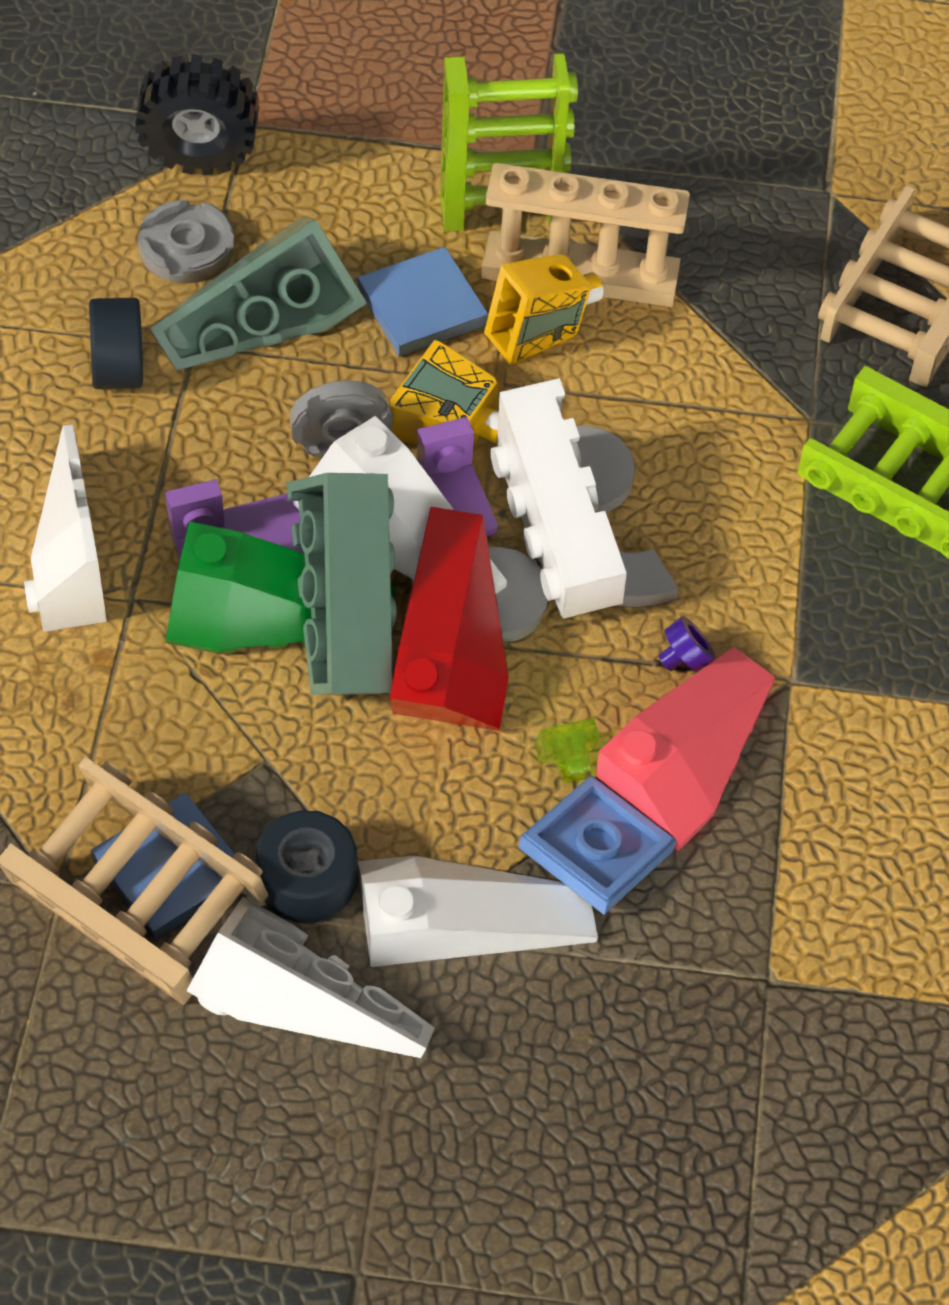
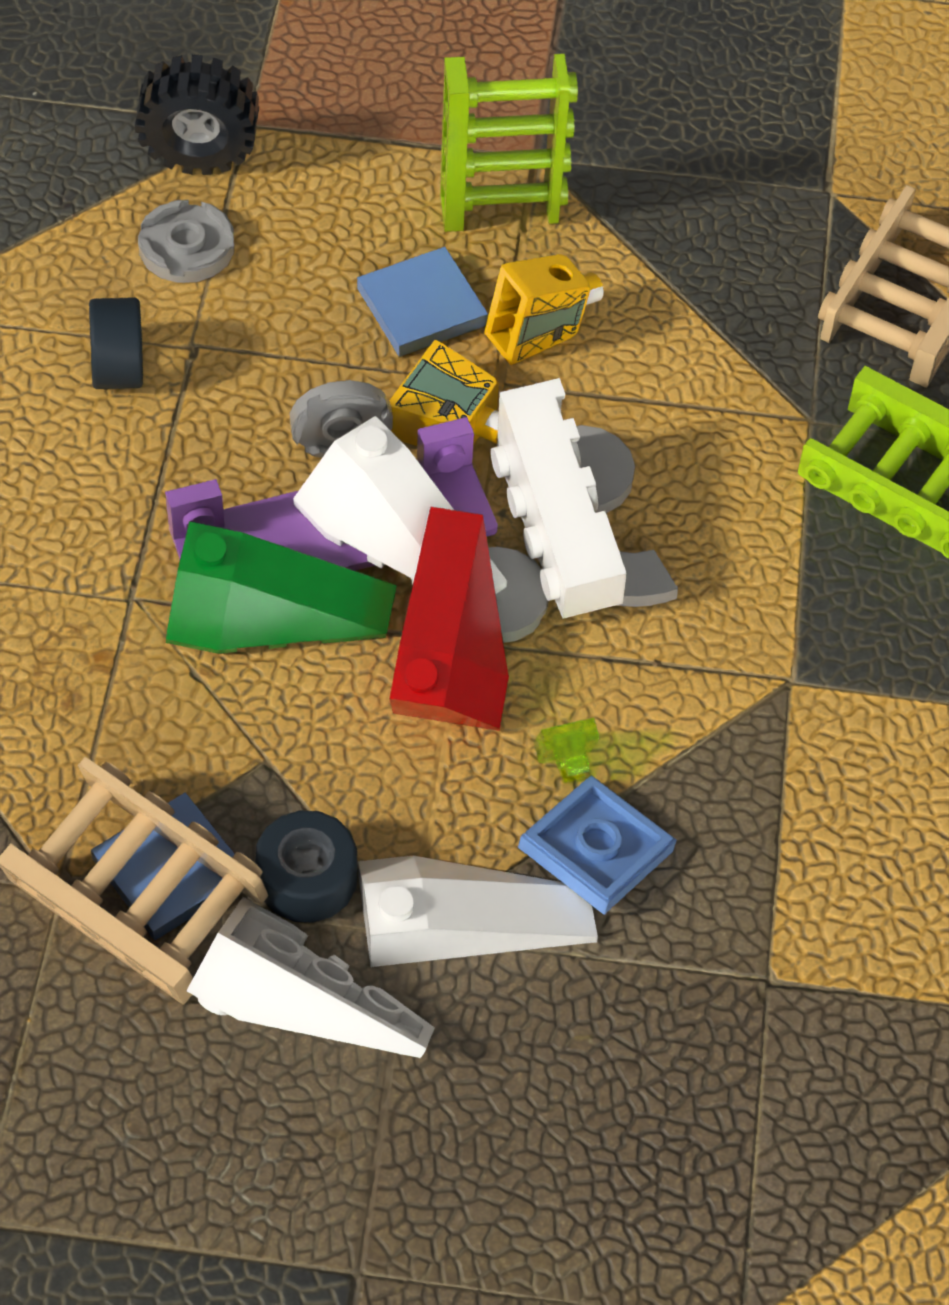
white wedge [24,424,107,632] -> none
sand green wedge [148,217,367,370] -> none
sand green wedge [286,472,397,695] -> none
tan fence [481,163,690,307] -> none
coral wedge [595,646,775,851] -> none
dark purple tile [658,616,715,672] -> none

